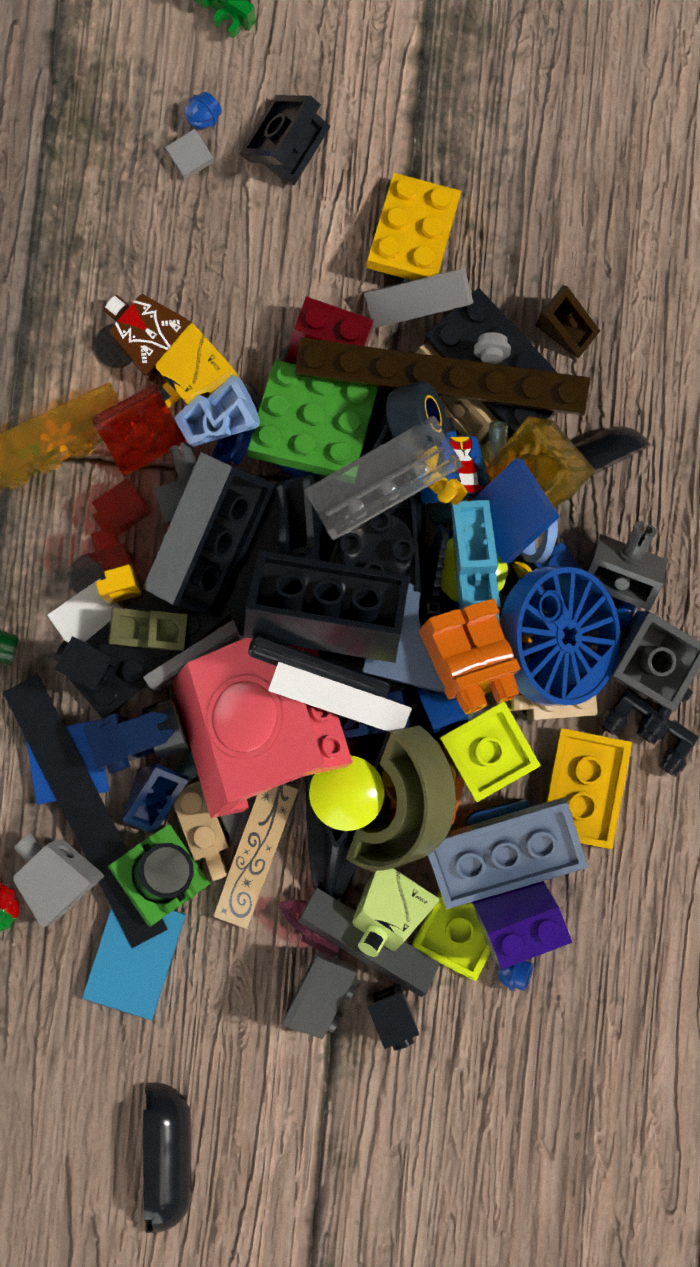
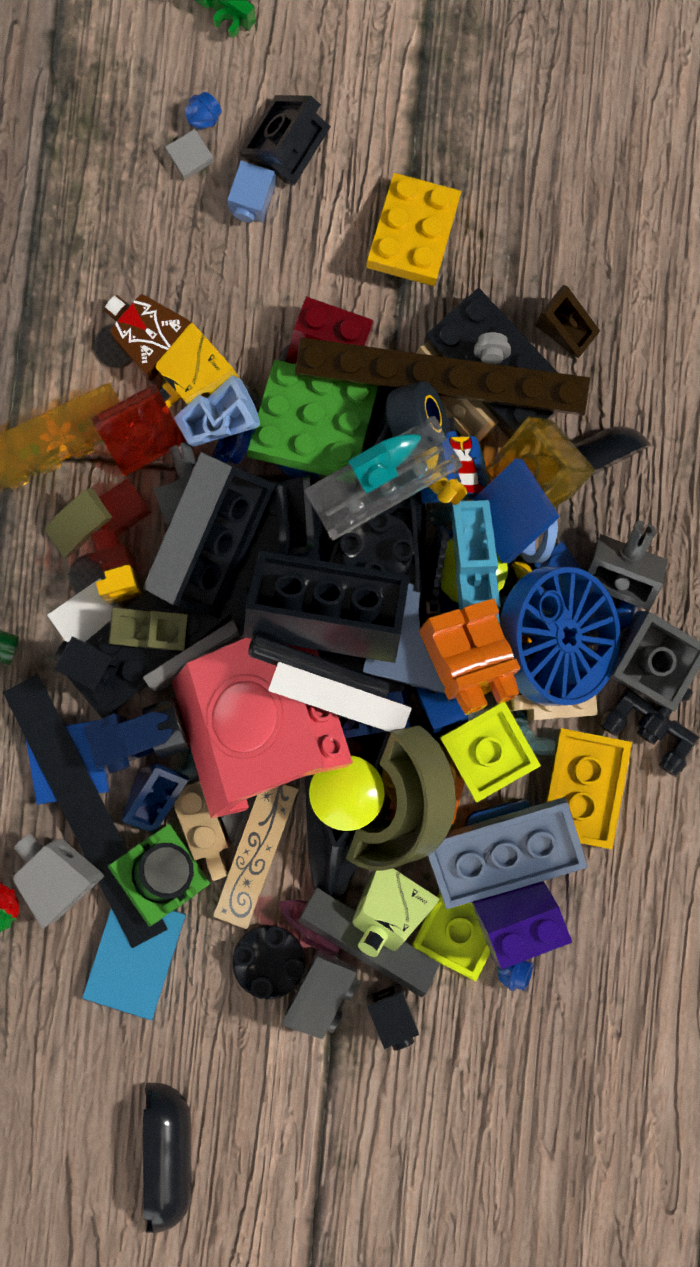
light grey tile [364,267,474,328] -> none
clear light blue arm [481,421,508,464] -> none
none -> olive slope [44,488,113,558]
none -> medium blue brick [227,161,276,223]
none -> black dish [232,925,305,999]
none -> teal plate [348,434,421,494]
none -> clear light blue arm [515,718,555,756]

